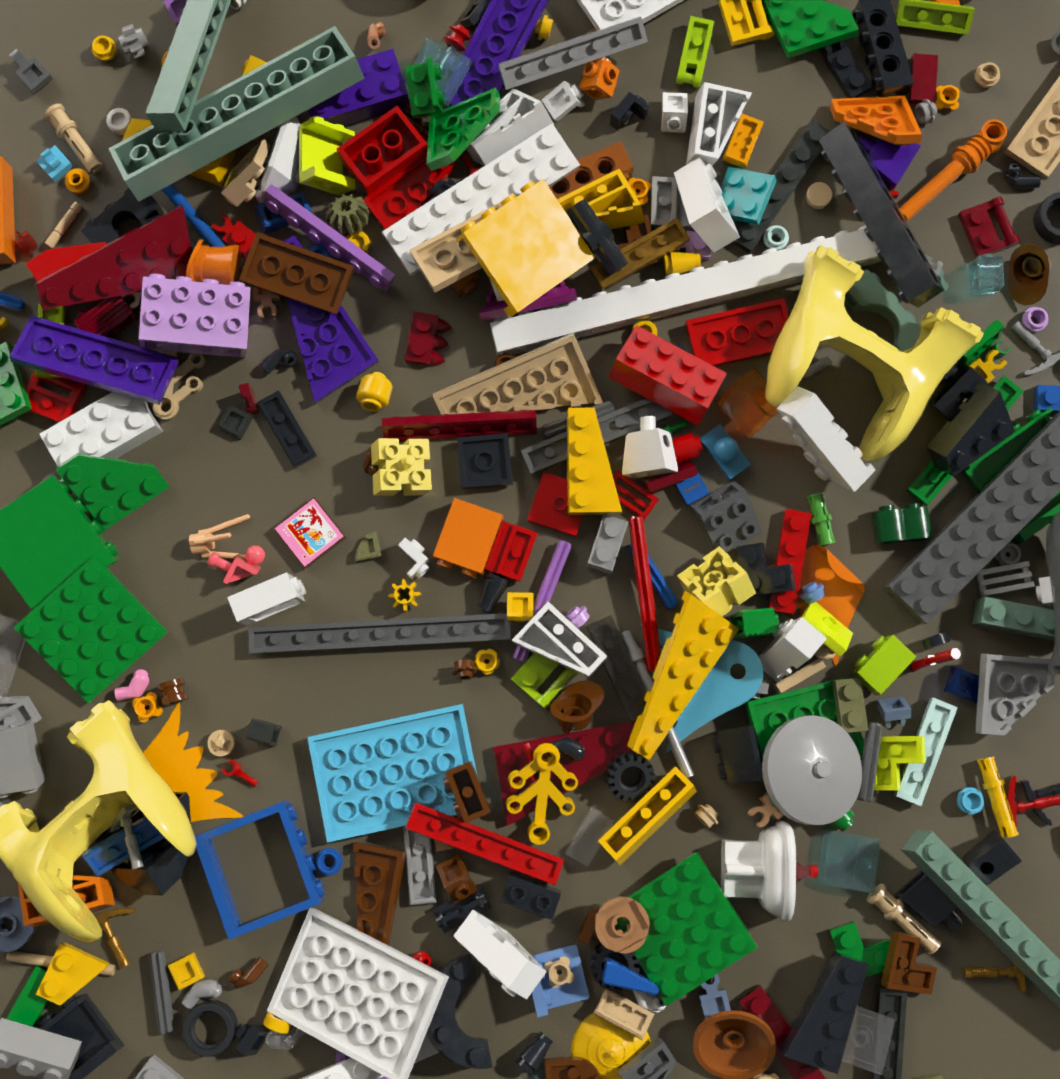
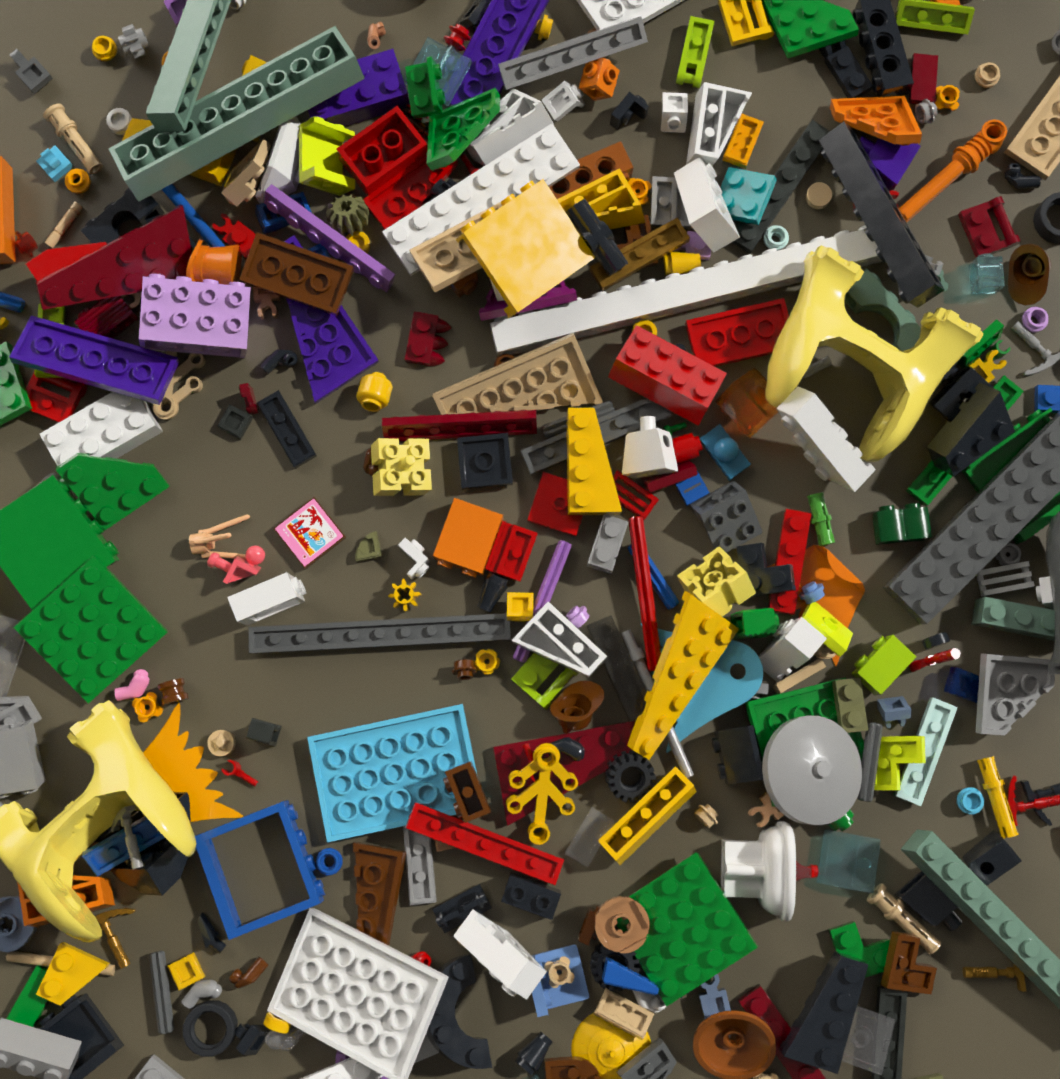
reddish brown bracket [436,853,478,903] -> none
none -> black bar [197,912,227,954]

